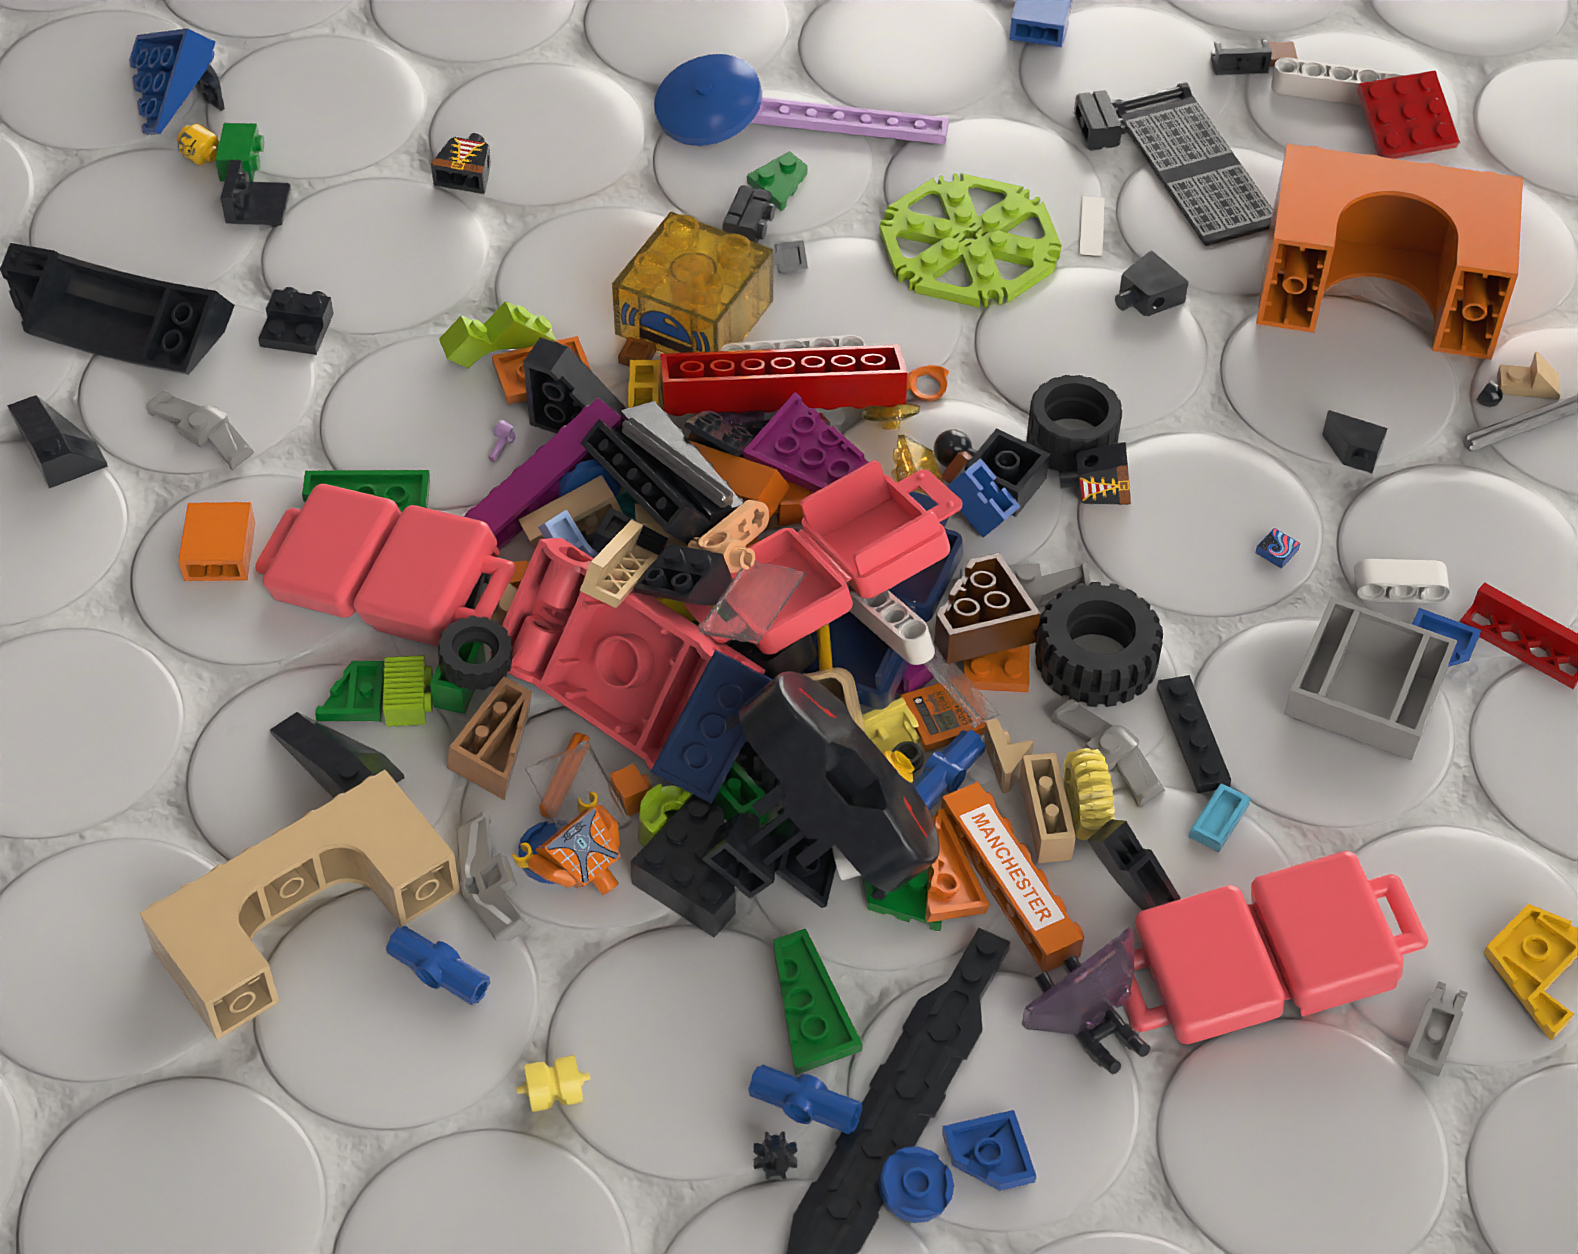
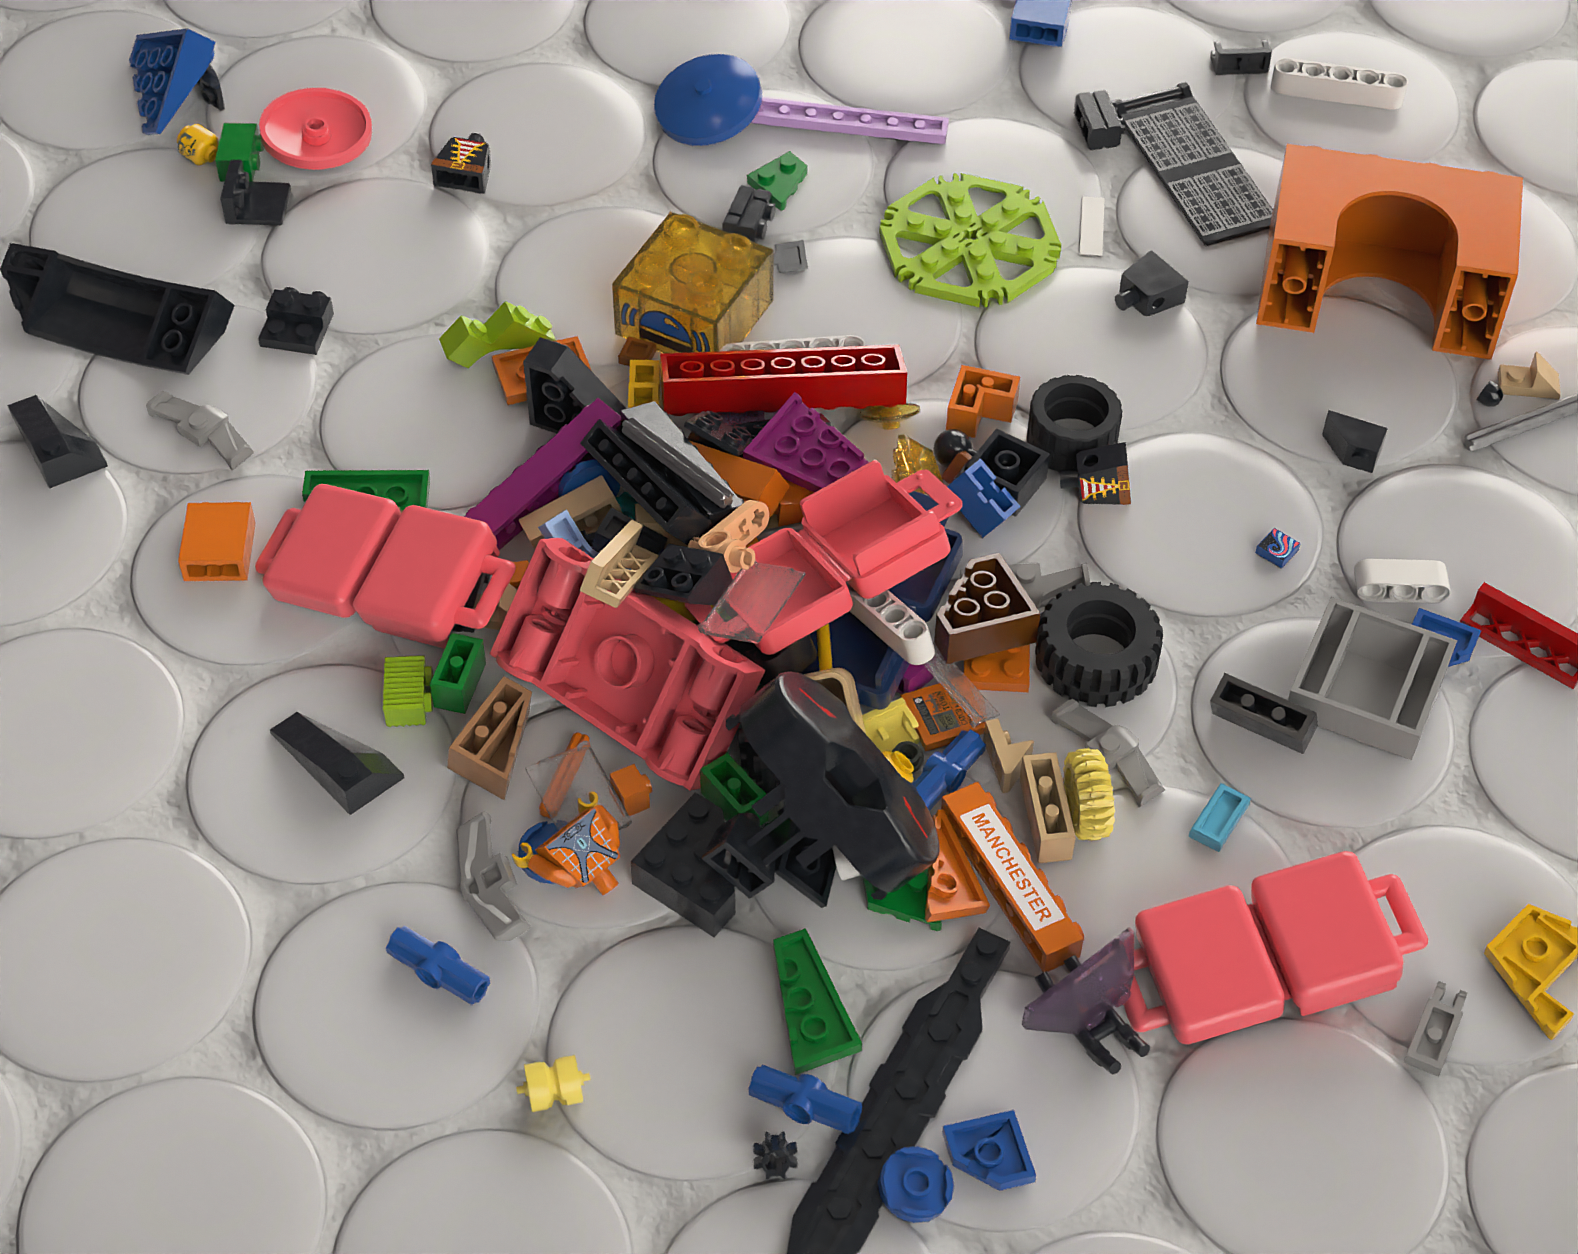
tan arch [140,770,460,1040] -> none
green wing [315,661,385,722] -> none
black tyre [438,616,512,691] -> none
lavender hand [488,420,515,461] -> none
lime cylinder [638,784,693,847] -> none
dark blue tile [650,649,773,804] -> none
orange piece [907,365,949,401] -> none
black slope [1087,819,1181,911] -> none
black plate [1157,675,1232,793] -> none
tile [1269,42,1298,67] -> none
red plate [1356,70,1460,159] -> none
none -> coral dish [259,88,372,170]
none -> orange brick [946,365,1021,438]
none -> black brick [1210,673,1318,754]

